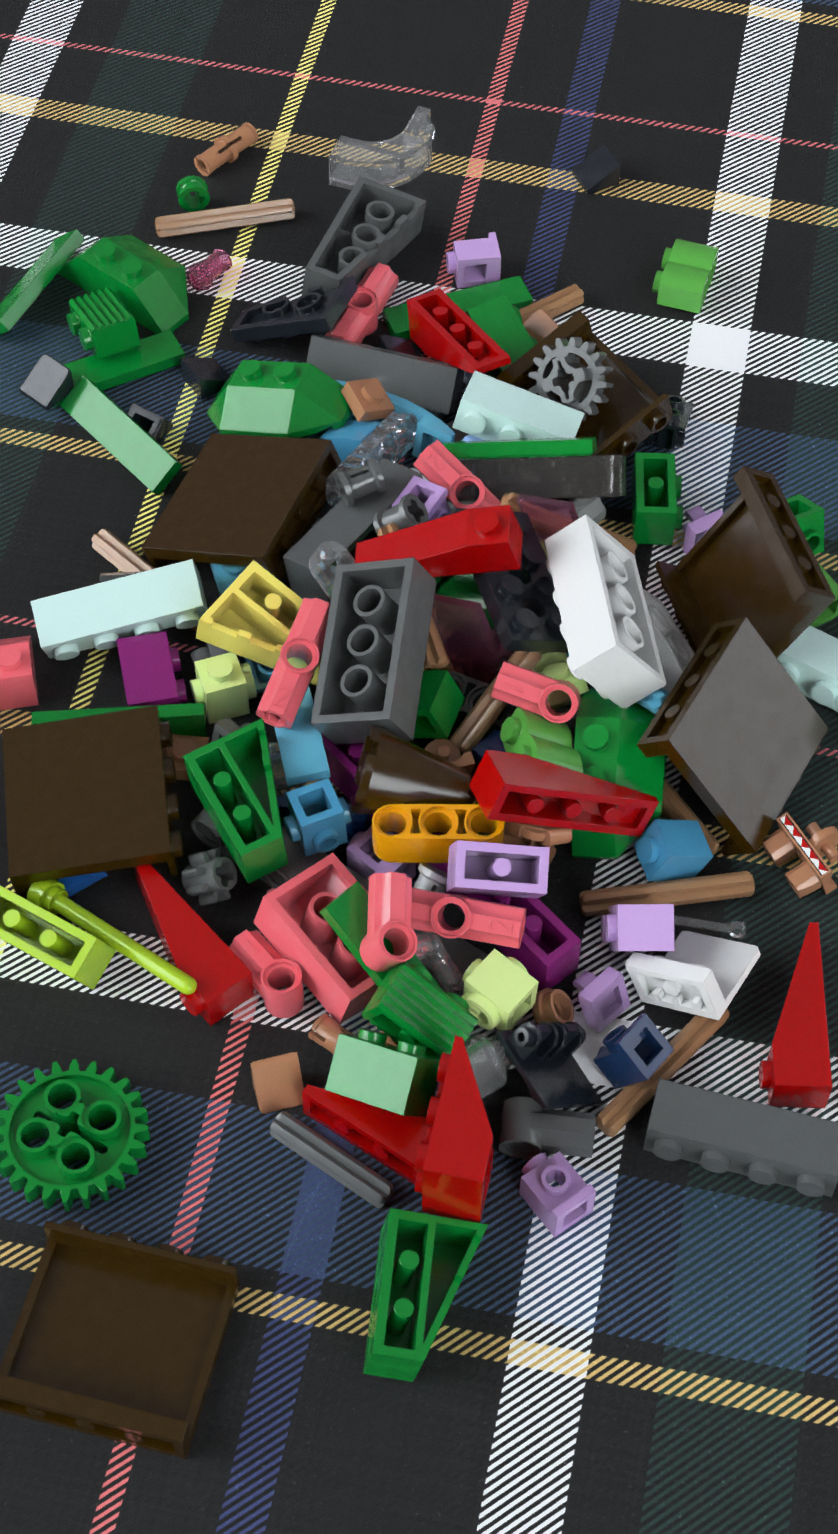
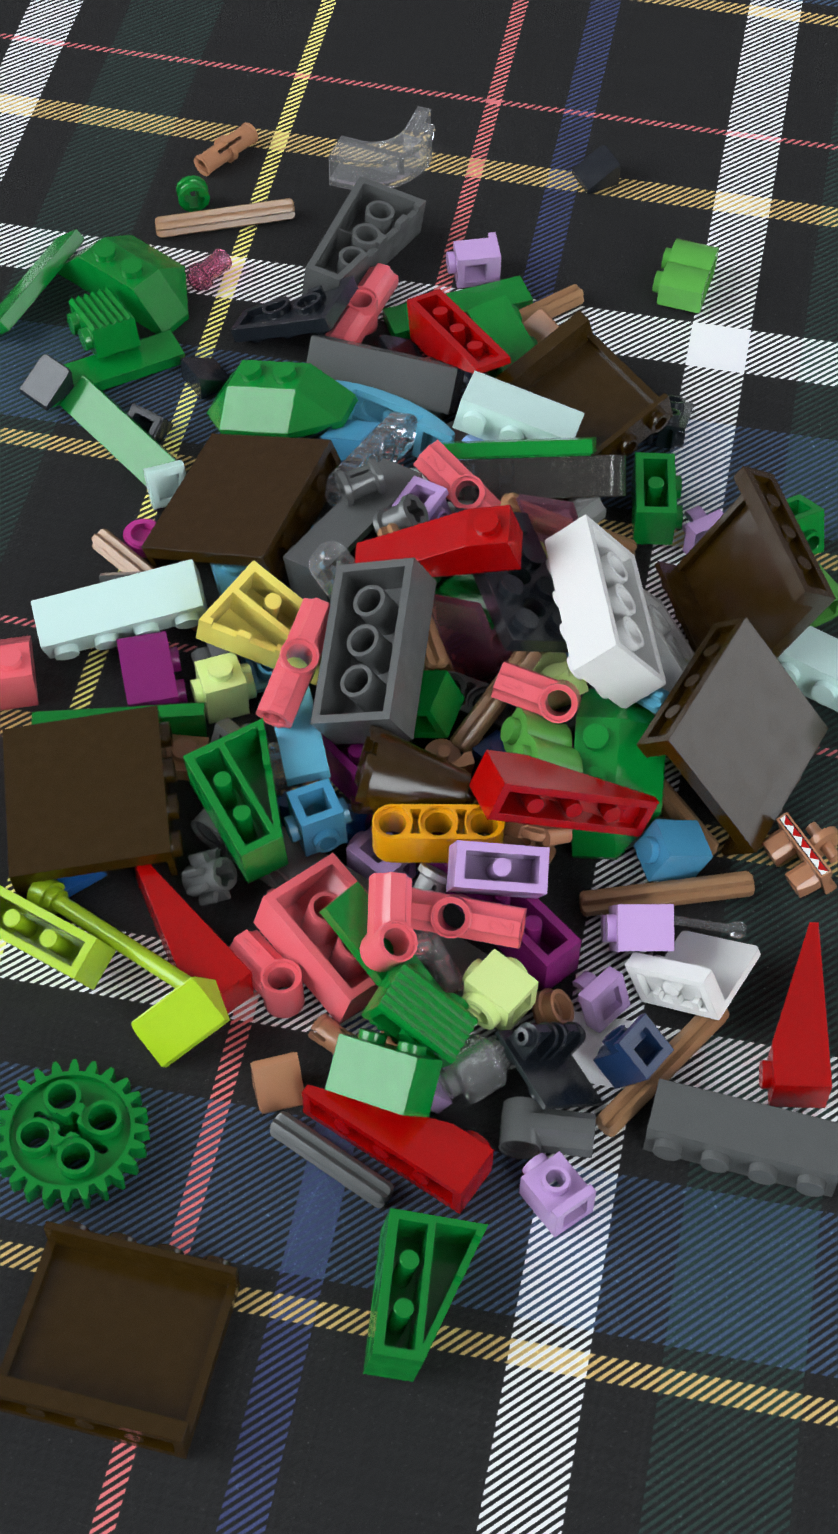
nougat plate [341,378,395,422] -> none
red slope [414,1036,493,1223] -> none
dark grey gear [528,337,614,422] -> none
none -> dark pink tile [123,519,156,558]
none -> lime slope [131,976,230,1068]
none -> light aqua tile [143,460,186,510]

